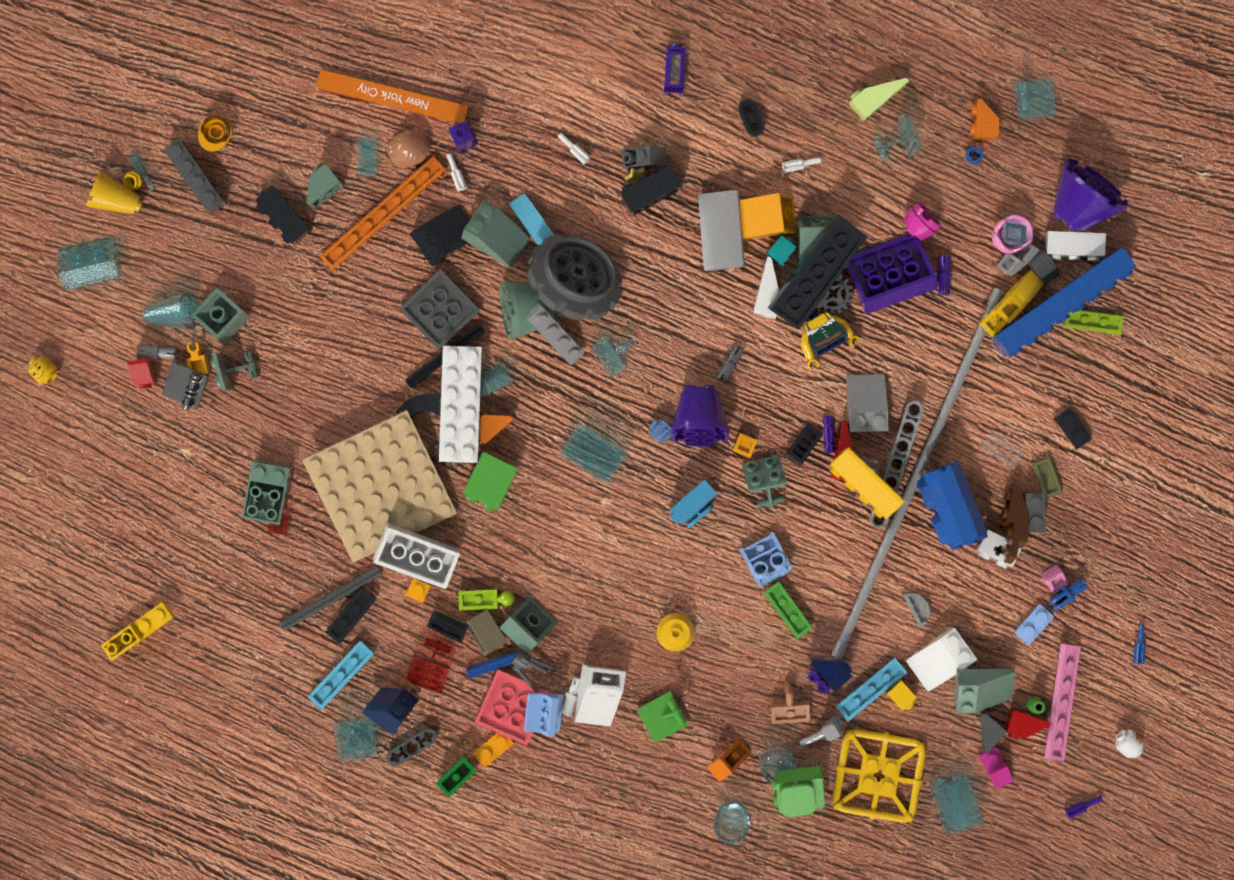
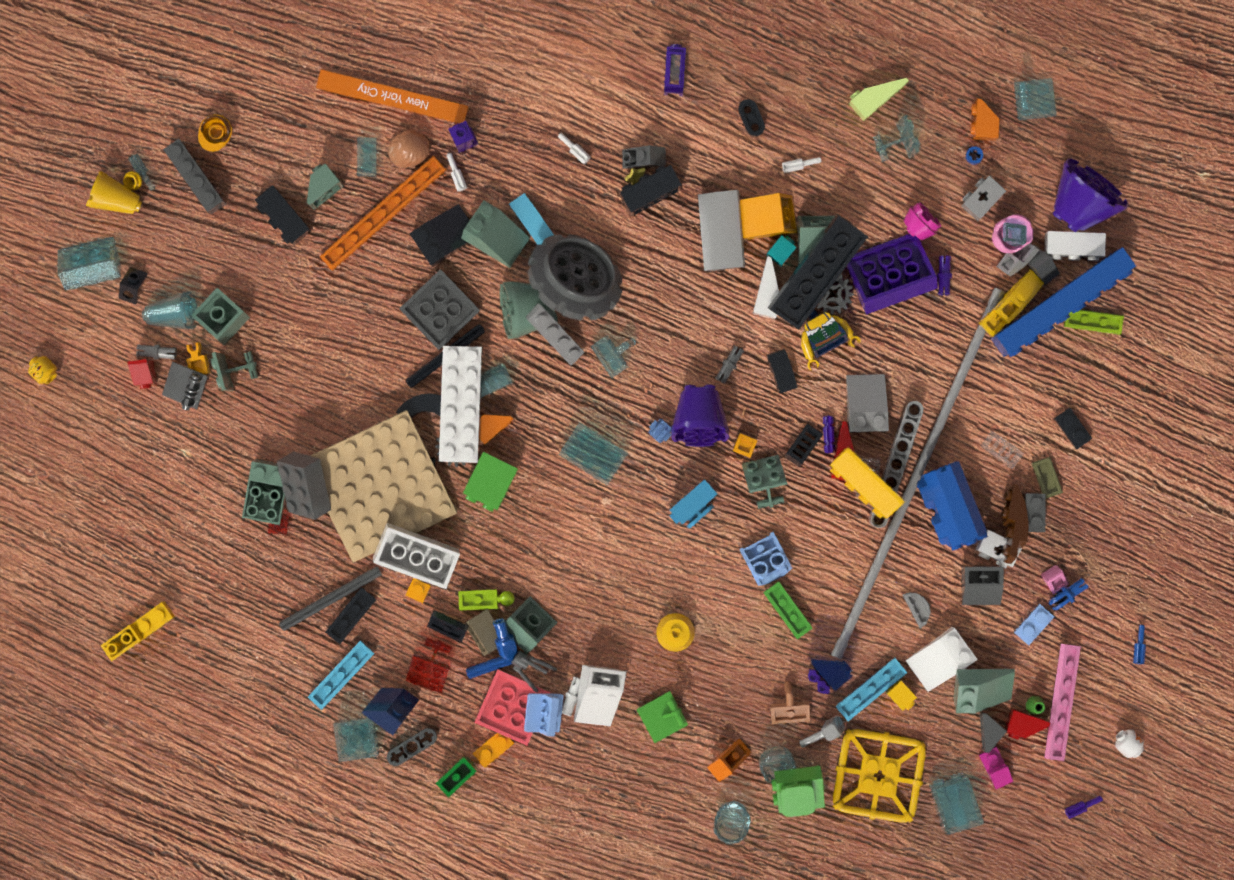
none -> black bracket [119,267,147,304]
none -> dark grey brick [277,451,331,520]
none -> blue arm [493,618,517,660]
none -> black slope [767,349,798,394]
none -> light grey brick [961,176,1006,221]
none -> dark grey slope [962,566,1004,605]

